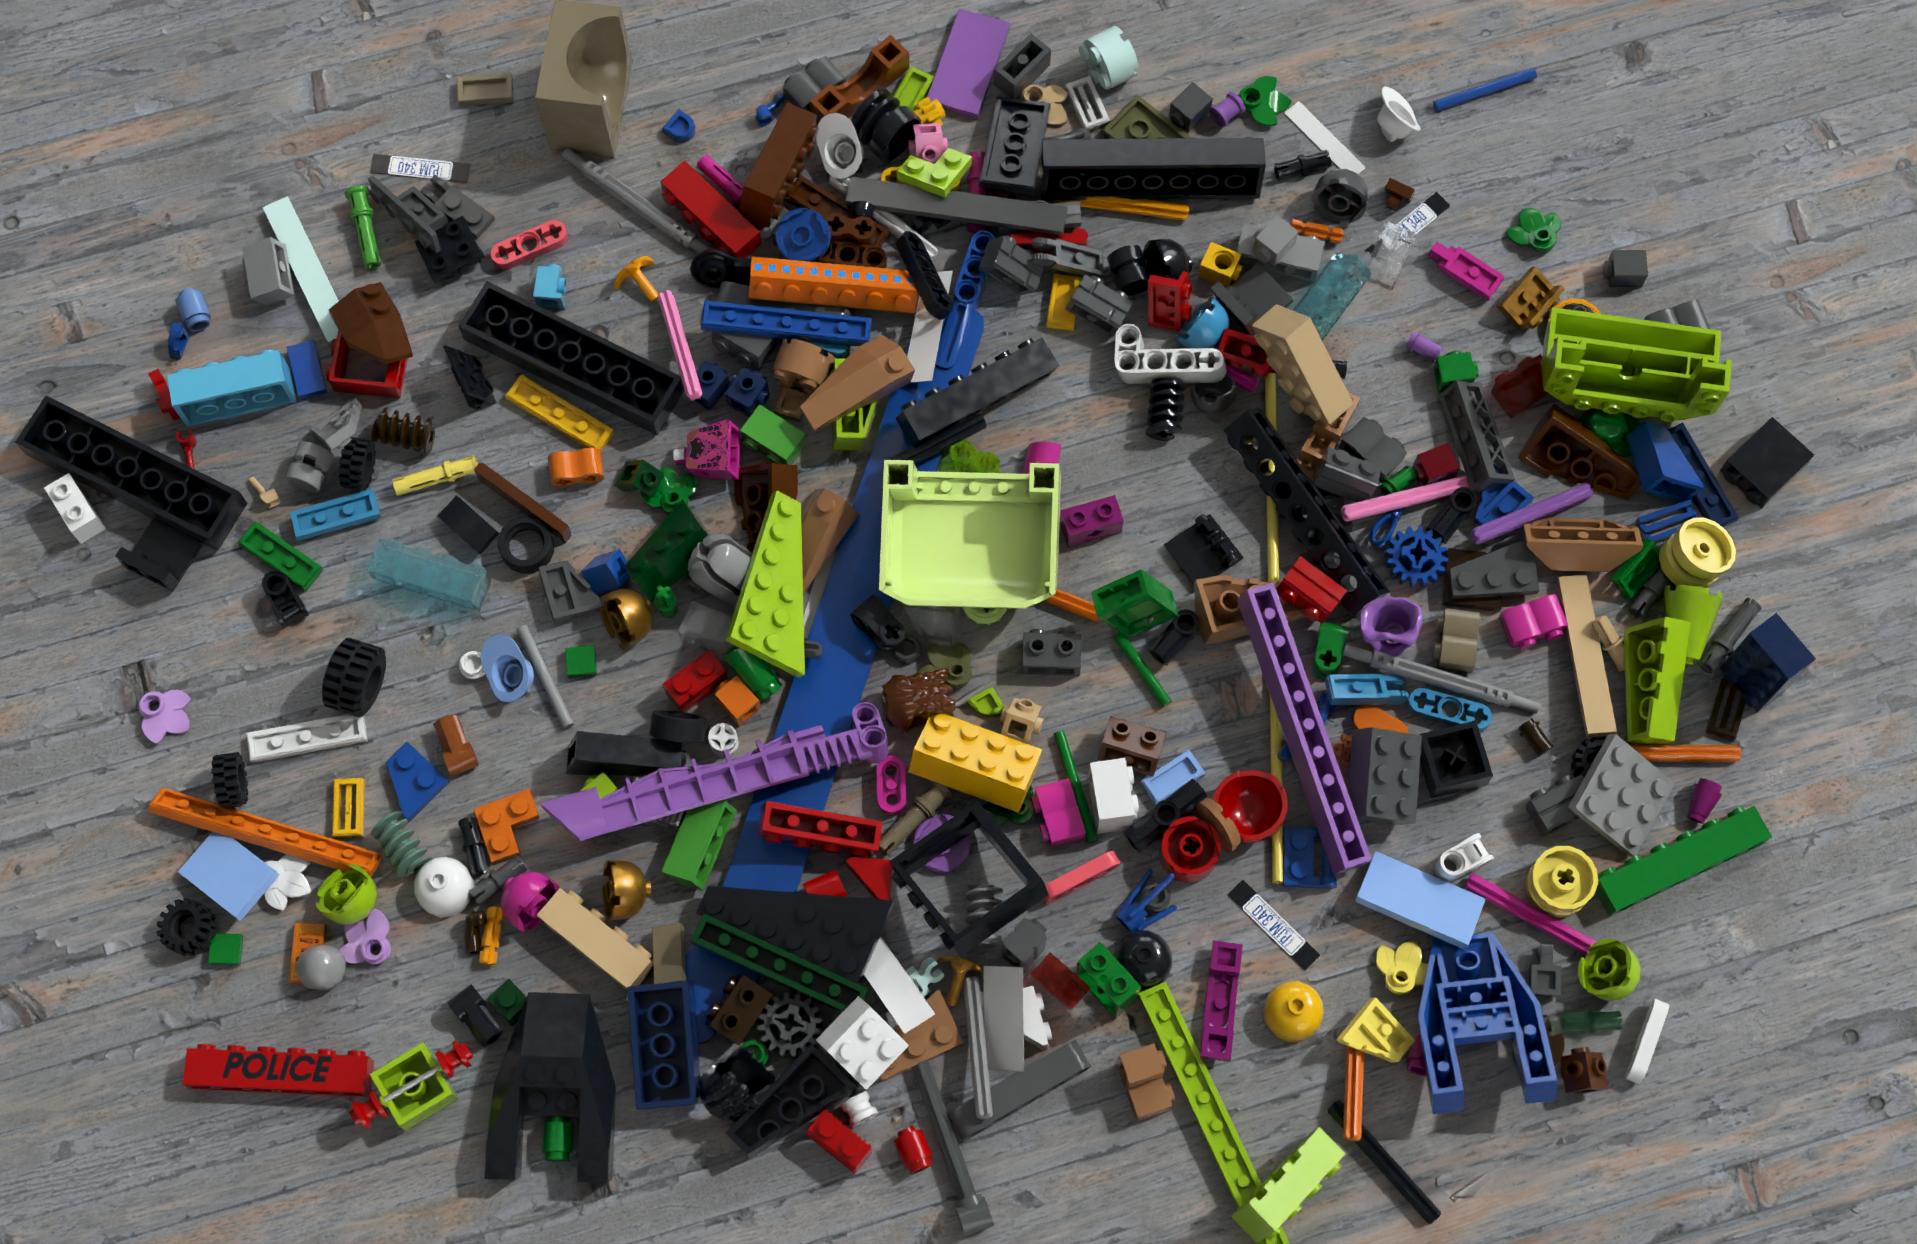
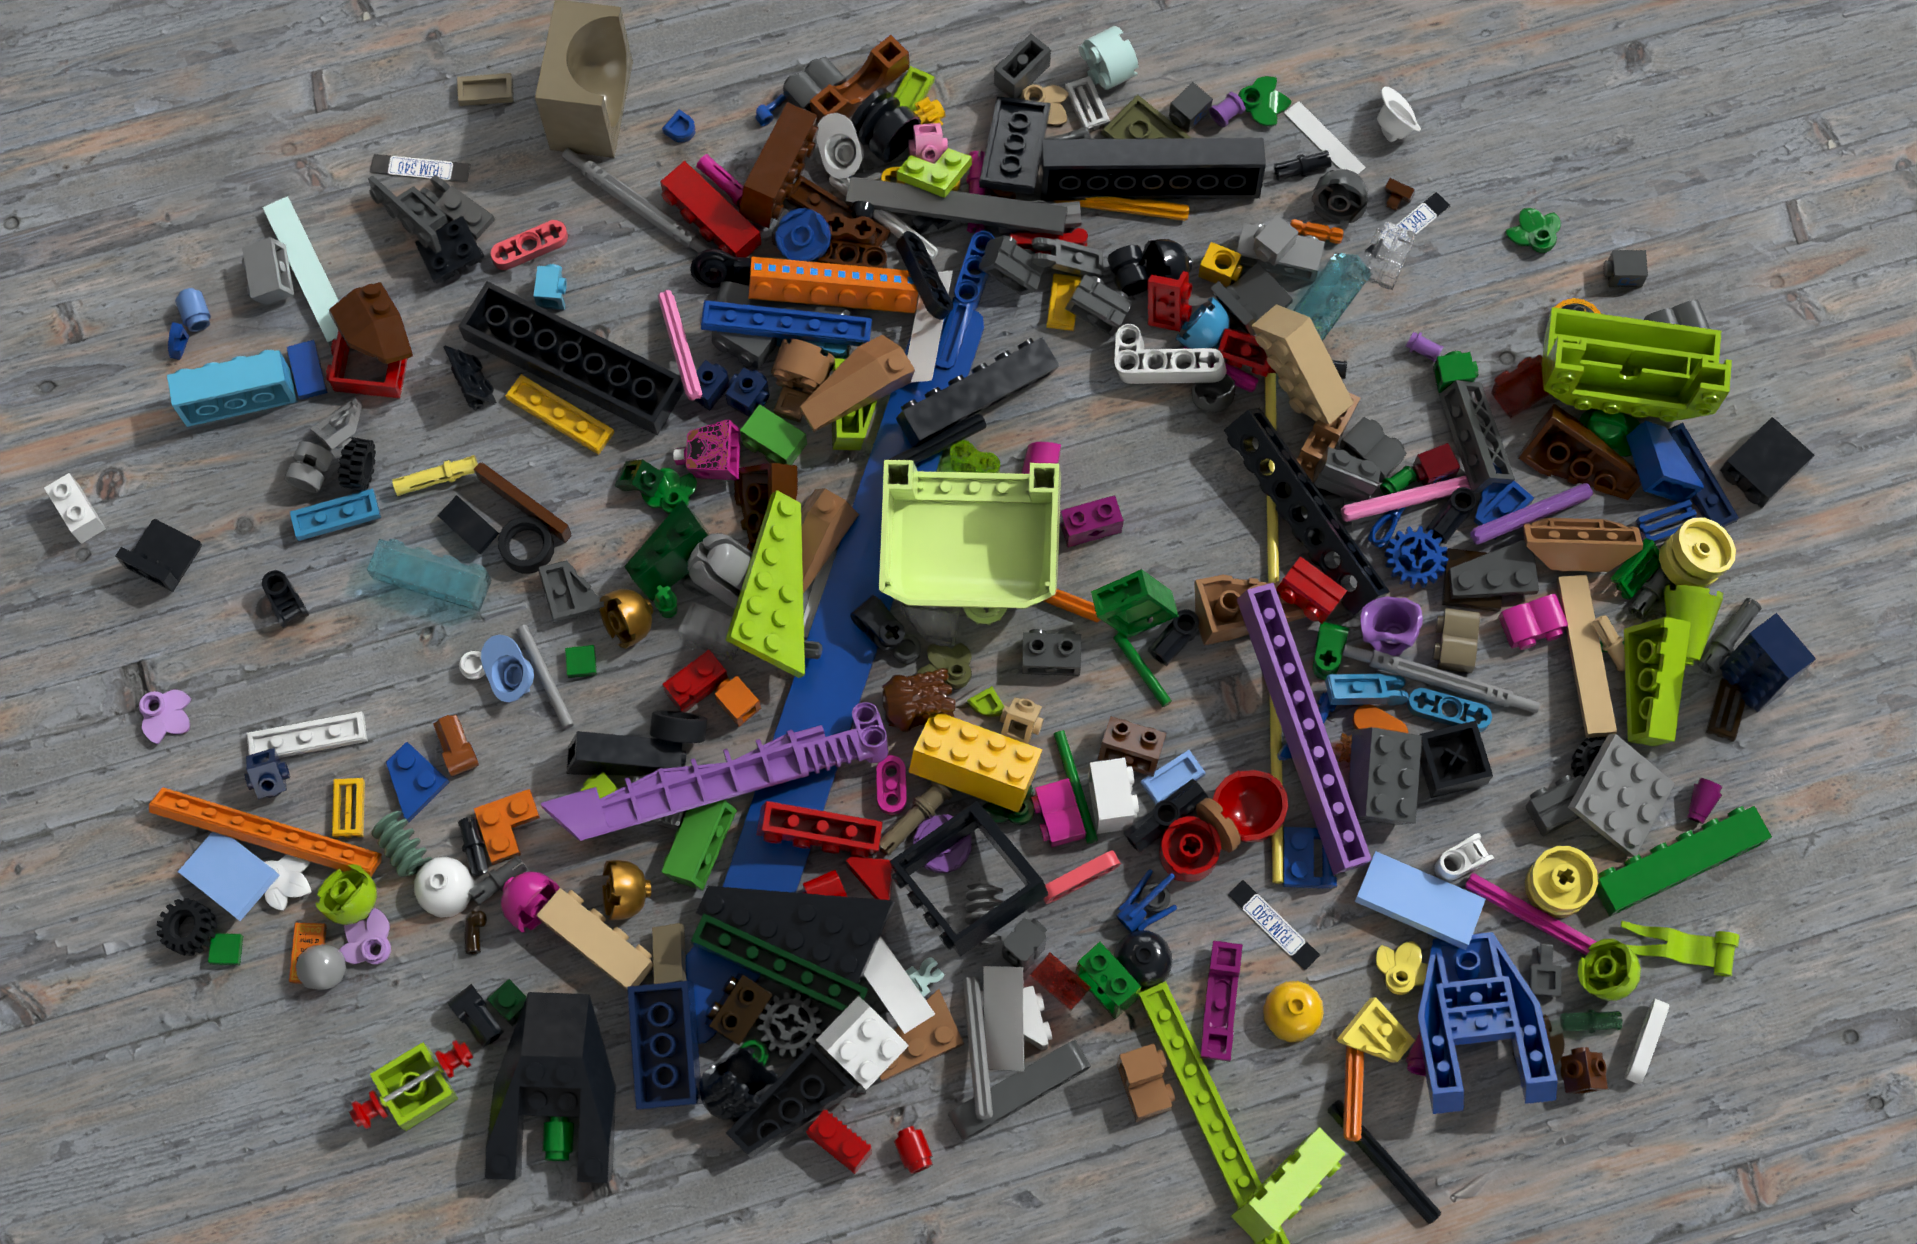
black brick [15,395,248,551] -> none
red plate [148,369,180,421] -> none
red hand [176,429,197,469] -> none
red brick [182,1044,374,1097] -> none
black tyre [211,752,248,808] -> none
green tile [237,521,323,592] -> none
tan hand [248,476,281,508] -> none
black tyre [322,637,386,717] -> none
bright green pin [345,185,381,270] -> none
dark brown piece [371,408,435,454] -> none
light orange axle [479,906,504,966] -> none
orange axle [548,447,604,487] -> none
blue panel [581,549,631,595] -> none
light orange plant [614,256,659,302] -> none
white wheel [708,723,739,757] -> none
green plant [722,645,782,701] -> none
white wheel [841,1091,878,1128] -> none
dark grey piece [912,1061,994,1236] -> none
medium lavender tile [927,8,1010,119] -> none
pearl gold plant [936,955,983,1006] -> none
black piece [1146,378,1186,441] -> none
black hinge [1164,514,1244,584] -> none
dark pink hinge [1428,242,1505,301] -> none
blue bar [1433,68,1537,111] -> none
pearl gold bracket [1496,267,1565,330] -> none
dark brown pin [1519,718,1554,757] -> none
orange axle [1630,745,1741,762] -> none
none -> dark blue brick [244,747,290,799]
none -> lime flag [1620,921,1740,977]

